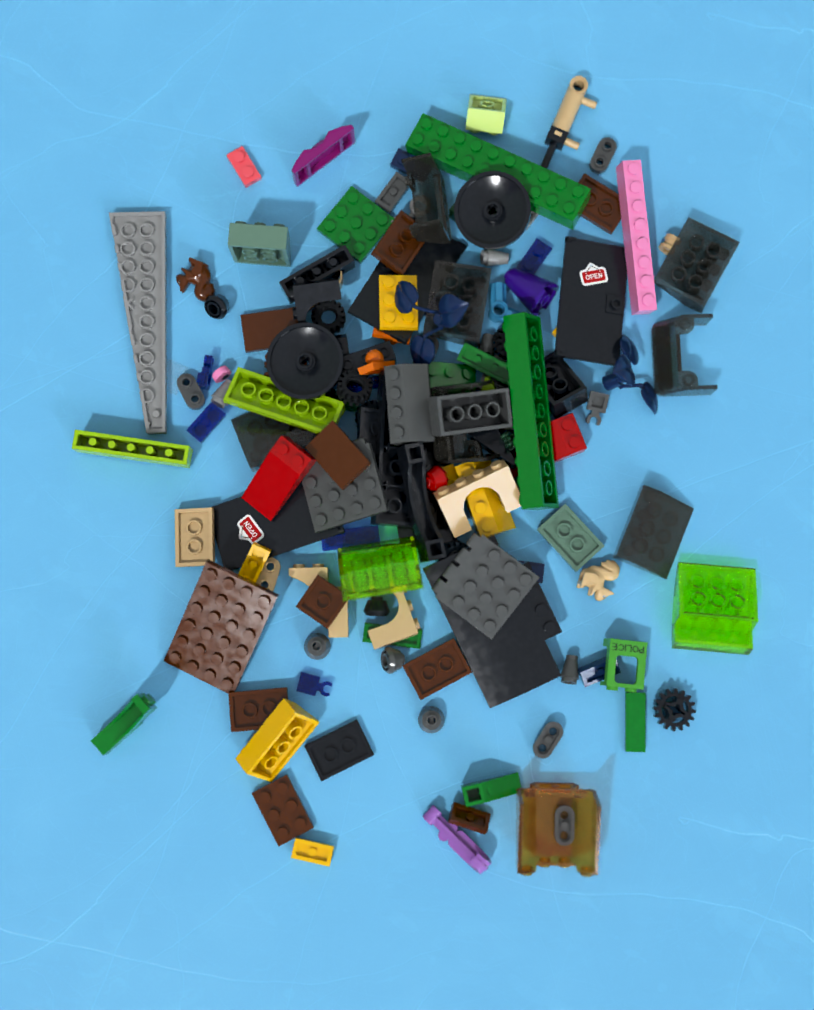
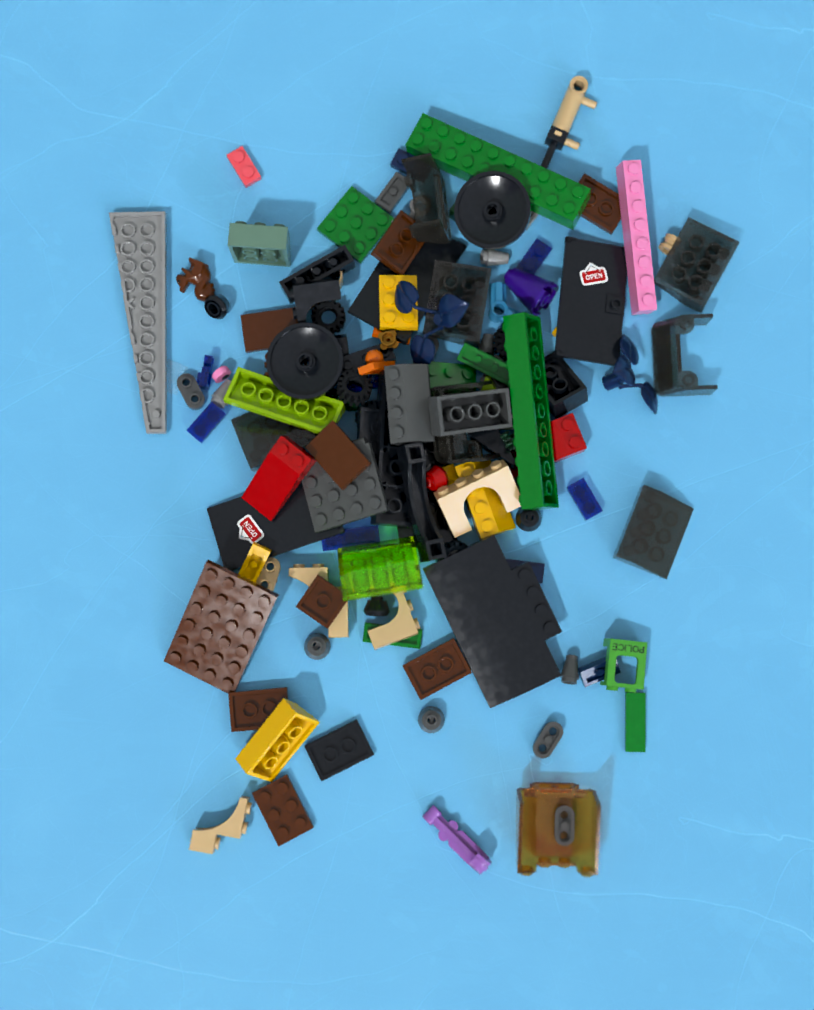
lime brick [72,430,193,468] -> none
green arch [91,693,157,756] -> none
tan plate [175,507,215,567] -> none
yellow plate [291,837,334,867] -> none
magenta slope [292,125,355,187] -> none
clear blue plate [296,672,333,696] -> none
dark grey cone [381,647,405,674] -> none
dark grey hinge [431,533,540,640] -> none
reddish brown plate [448,802,490,835] -> none
green slope [461,772,522,807] -> none
yellowish green slope [465,94,506,135] -> none
sand green plate [537,504,604,572] -> none
tan animal [576,560,620,601] -> none
dark grey plate [586,391,609,426] -> none
dark grey plate [589,138,617,174] -> none
black gear [652,688,696,731] -> none
clear neon green slope [672,562,758,655] -> none
none -> tan arch [189,796,252,854]
none -> pearl gold plate [378,330,399,351]
none -> black cone [515,508,542,532]
none -> clear blue plate [566,478,603,521]

